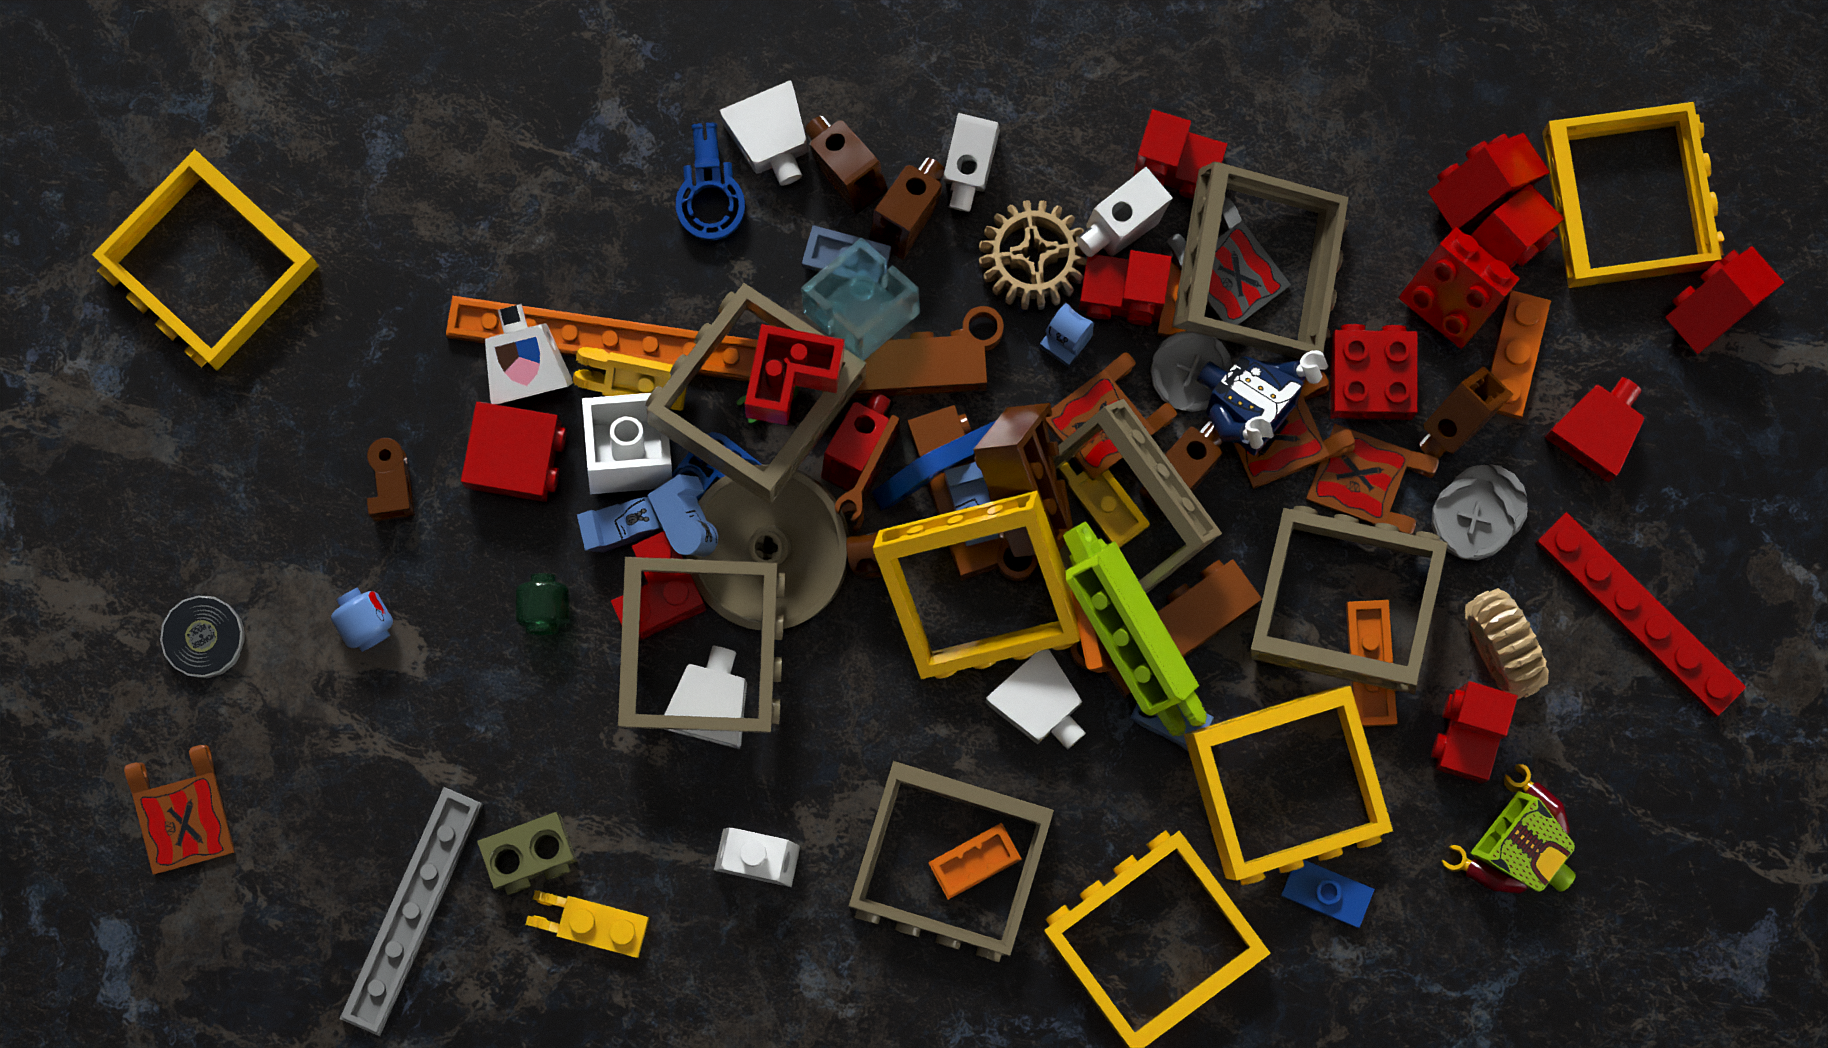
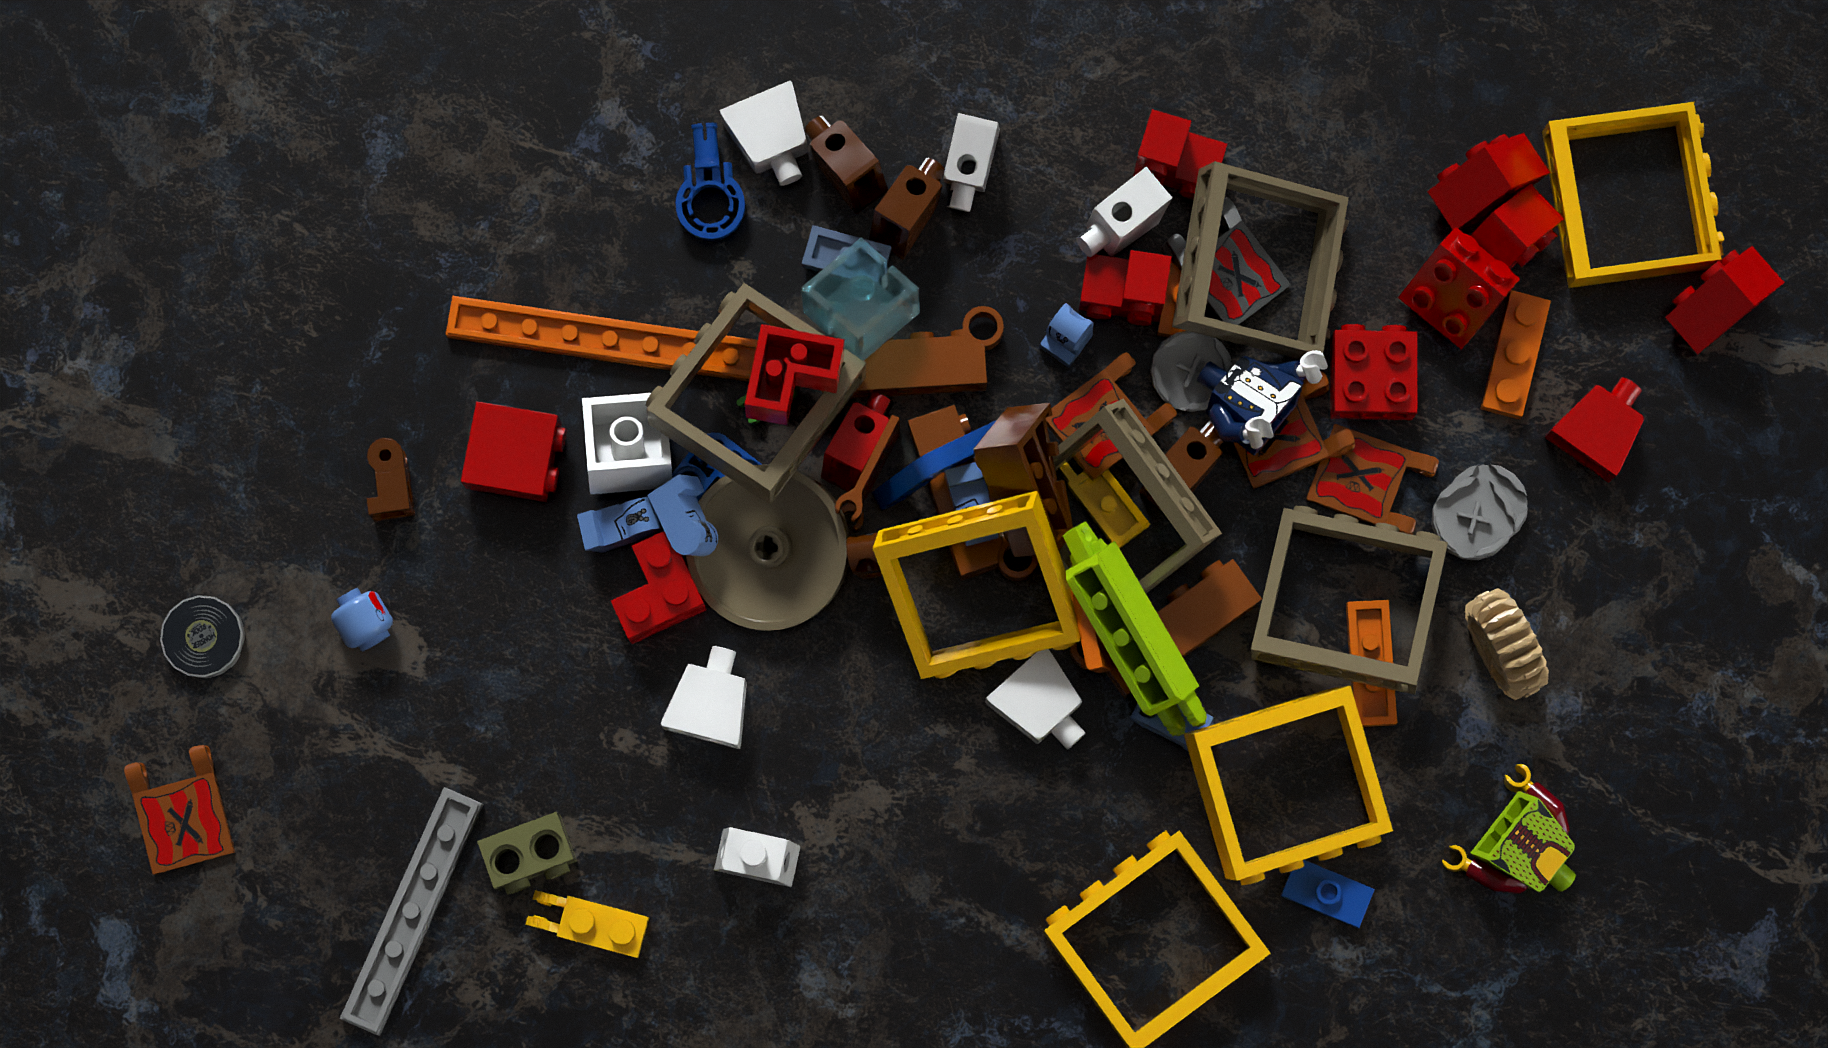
yellow window [92,149,319,371] -> none
white torso [485,304,573,405] -> none
clear green head [516,573,570,635] -> none
yellow hinge [573,347,688,411] -> none
dark tan window [618,557,785,733] -> none
dark tan window [849,761,1054,962] -> none
orange plate [928,823,1022,900] -> none
tan gear [979,200,1087,310] -> none
reddish brown torso [1419,366,1513,459] -> none
red brick [1431,681,1518,784] -> none
red plate [1535,512,1746,718] -> none

